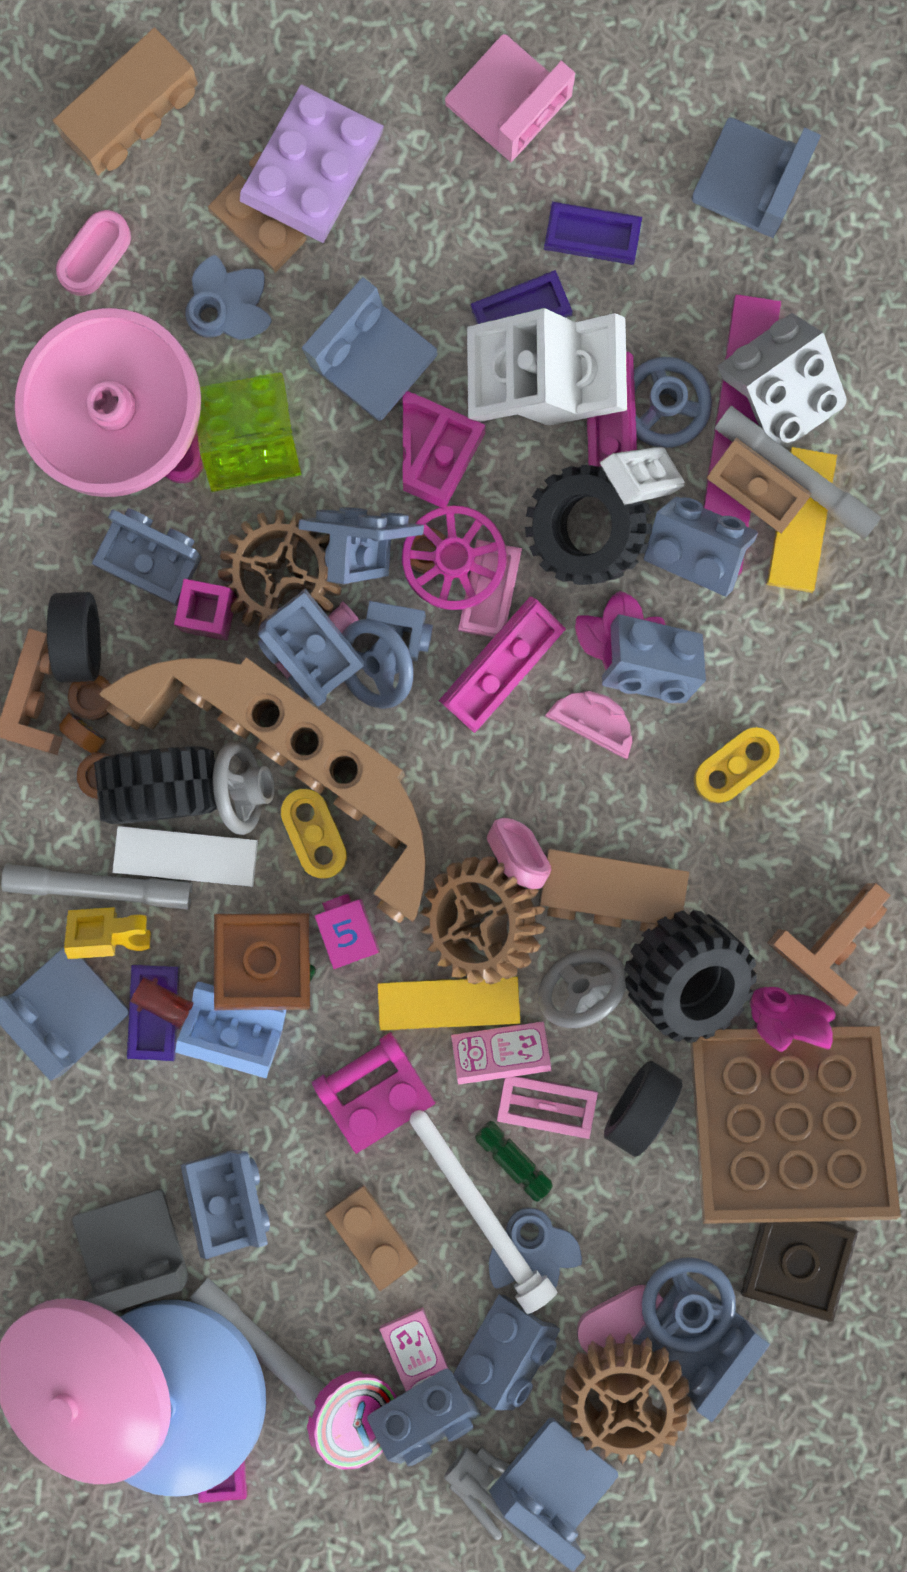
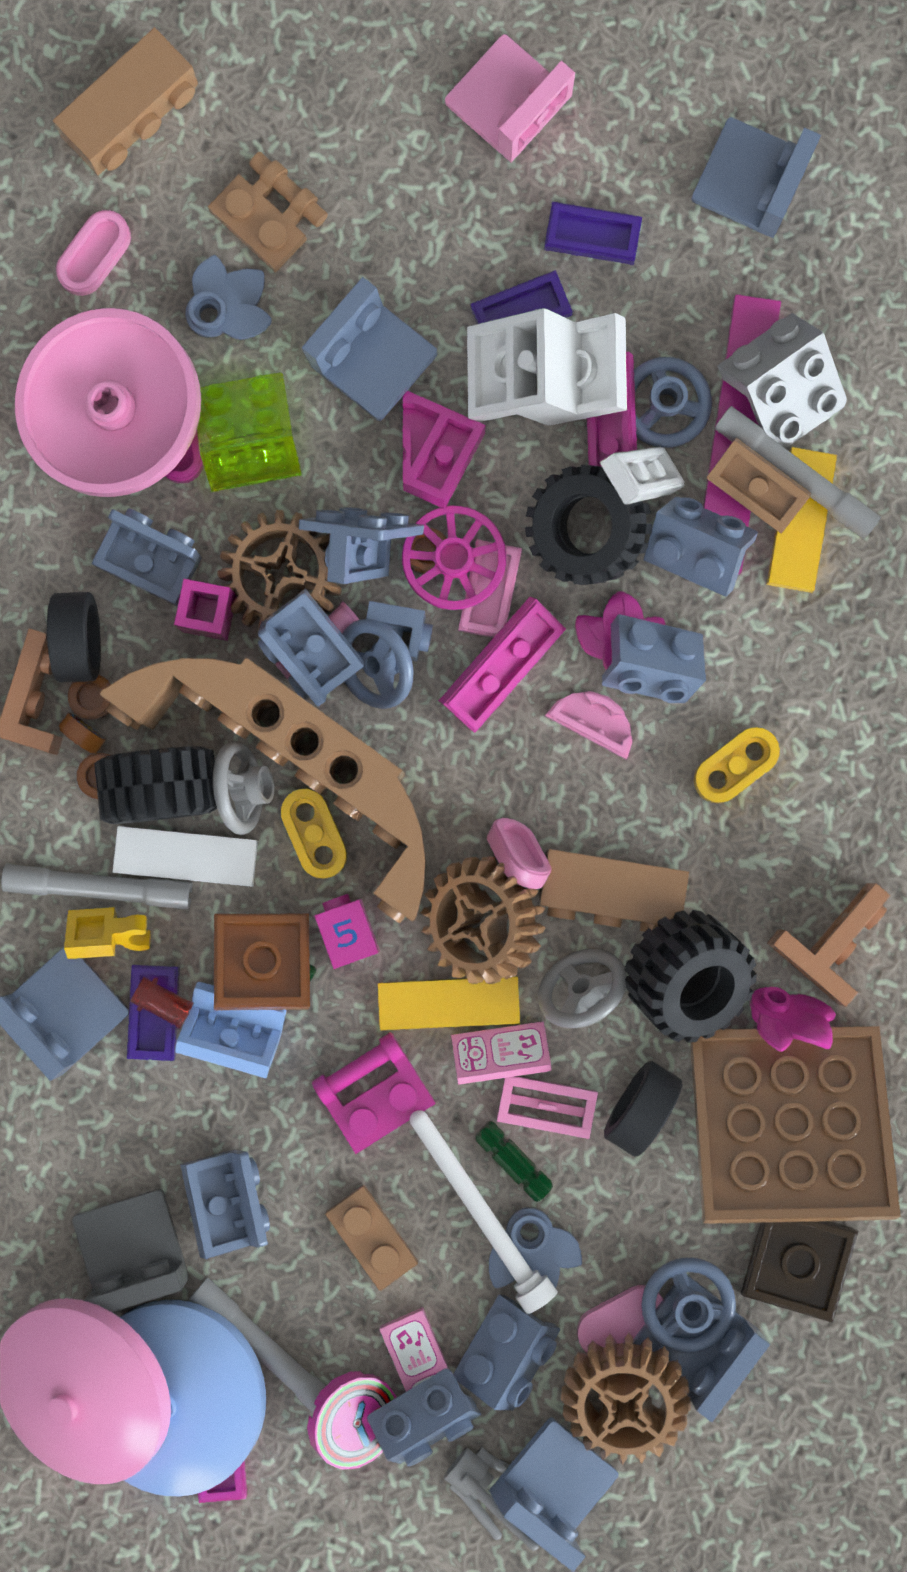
lavender plate [240,84,384,243] -> none

